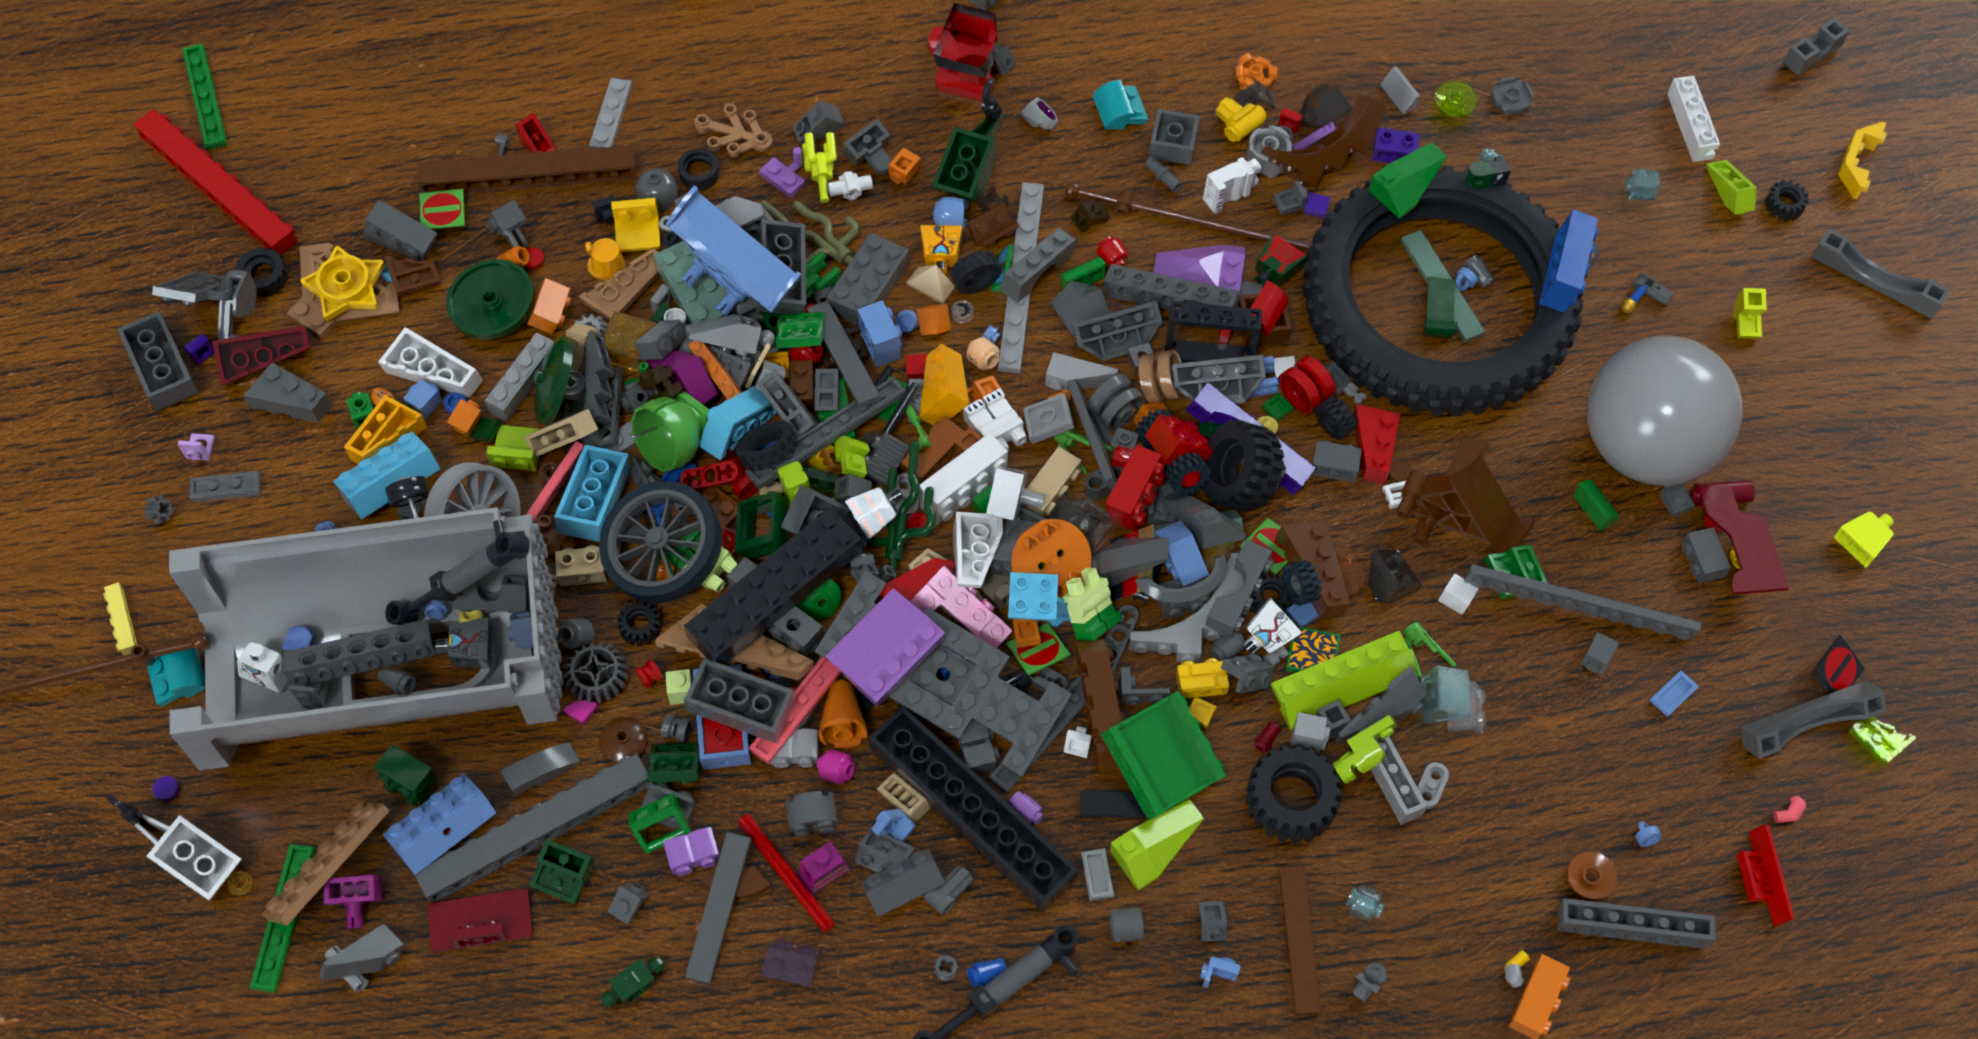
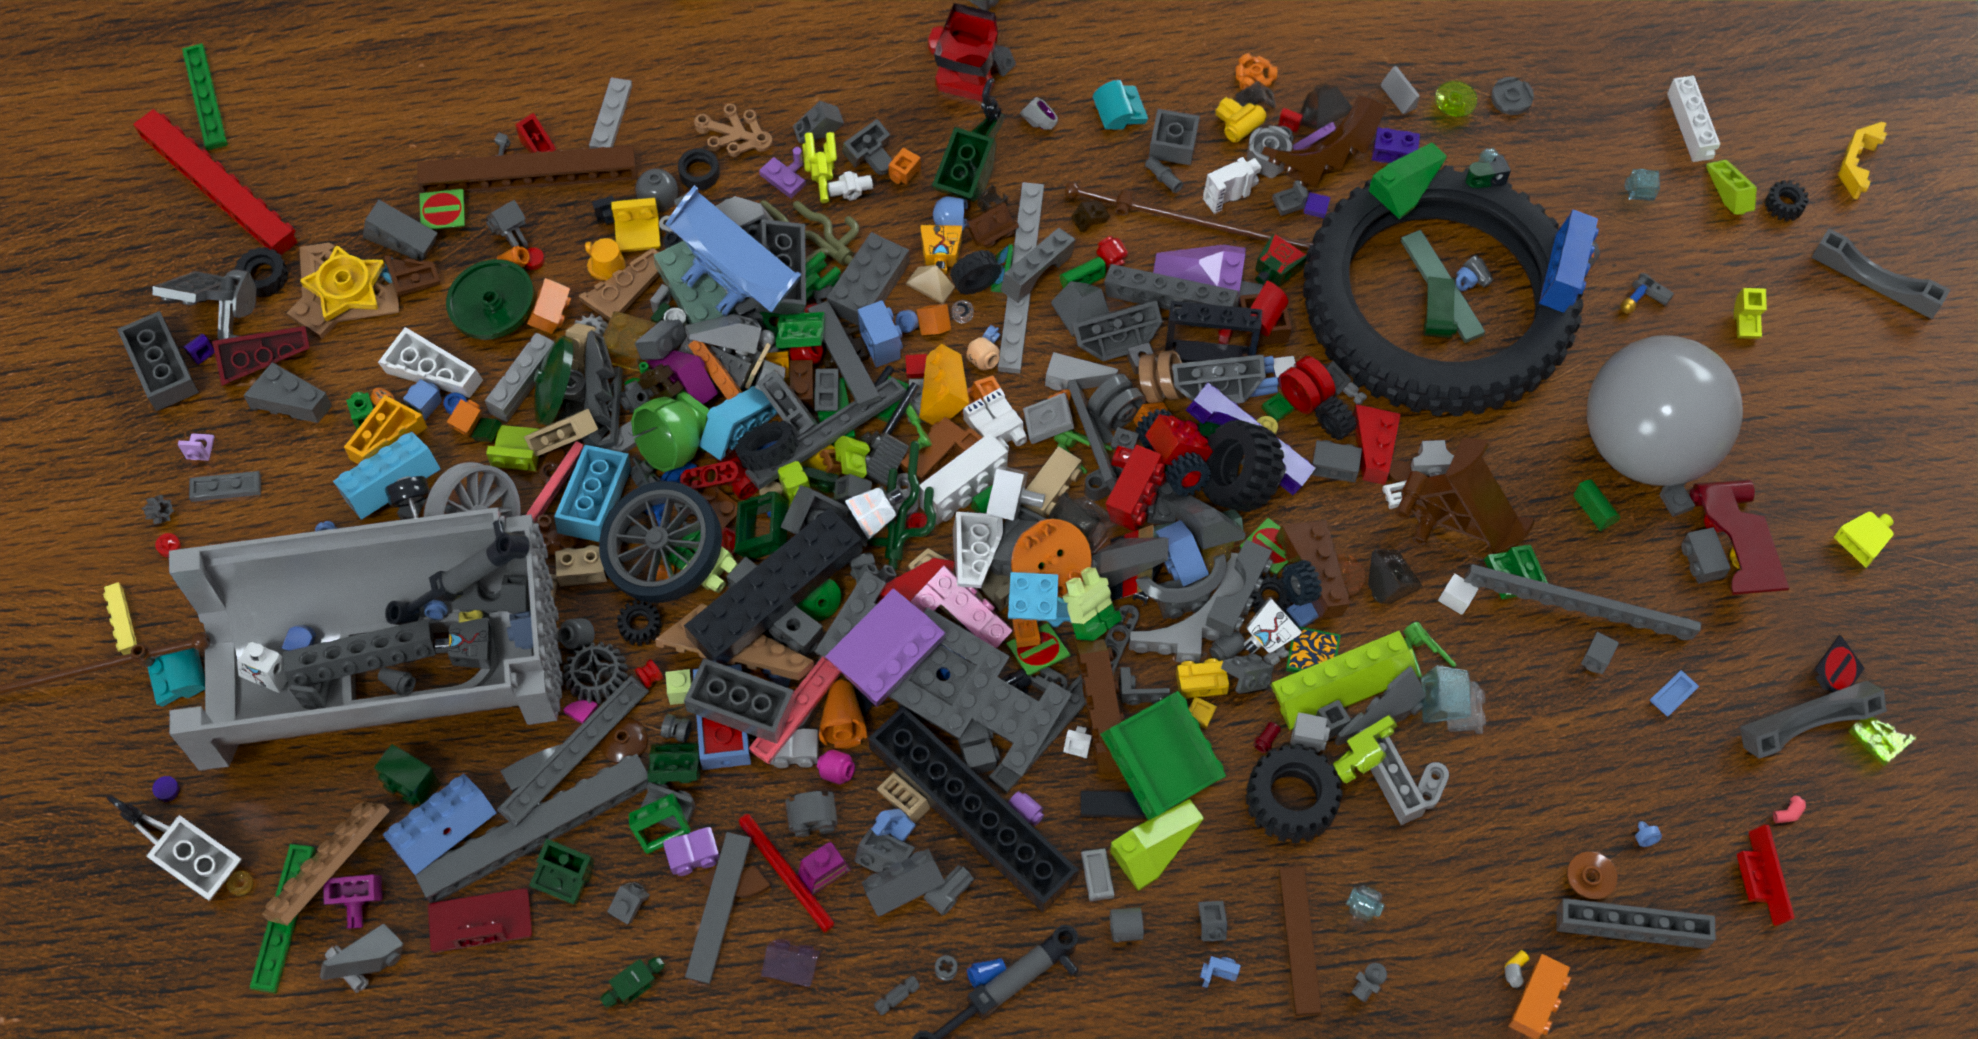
dark grey arch [1783,18,1850,76] -> none
none -> red tile [155,533,181,558]
none -> dark grey tile [497,675,649,827]
none -> dark grey axle [874,976,920,1015]
none -> light grey brick [1410,440,1454,477]

